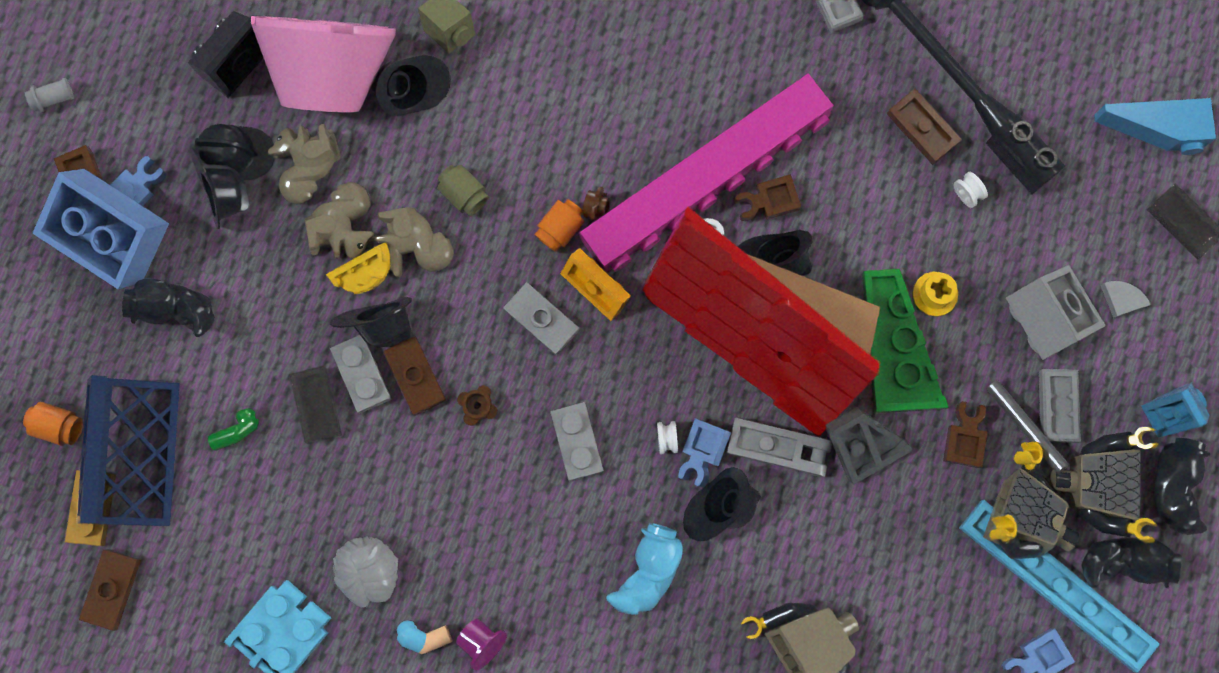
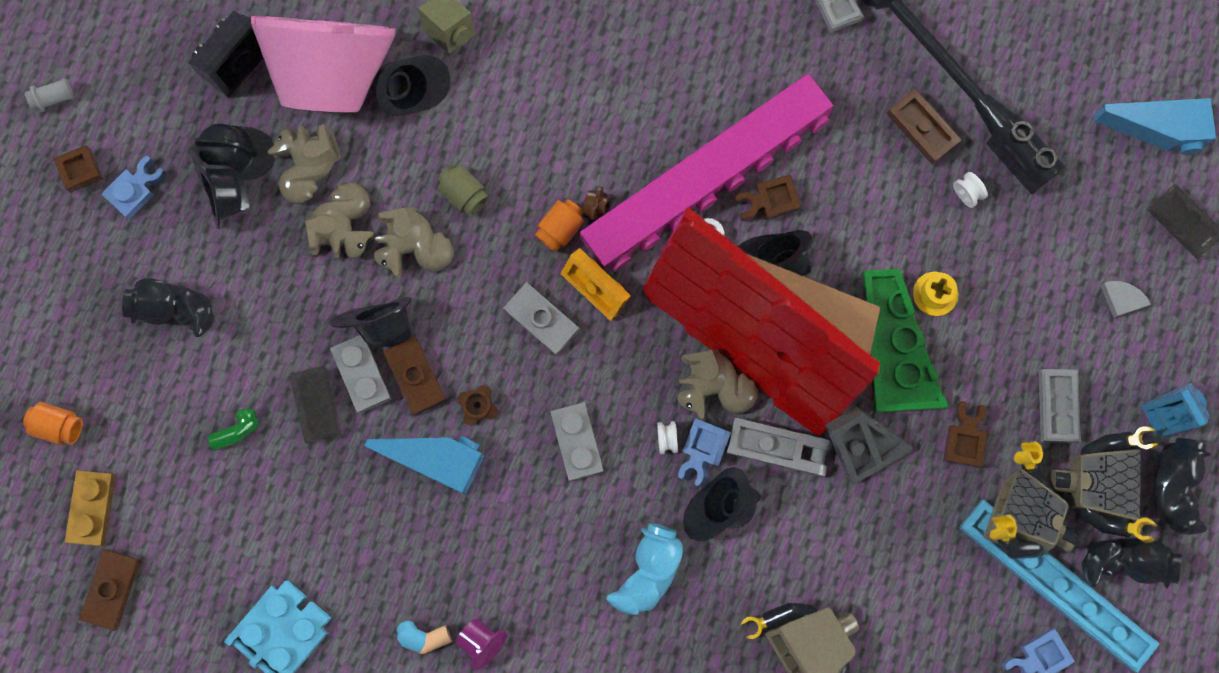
medium blue brick [33,169,169,289] -> none
dark blue fence [76,375,180,526] -> none
yellow tile [326,242,390,294] -> none
light grey hair [333,536,398,608] -> none
flat silver bar [987,380,1069,474] -> none
light grey slope [1006,265,1106,360] -> none
none -> dark azure slope [364,436,485,495]
none -> dark tan animal [677,349,758,419]

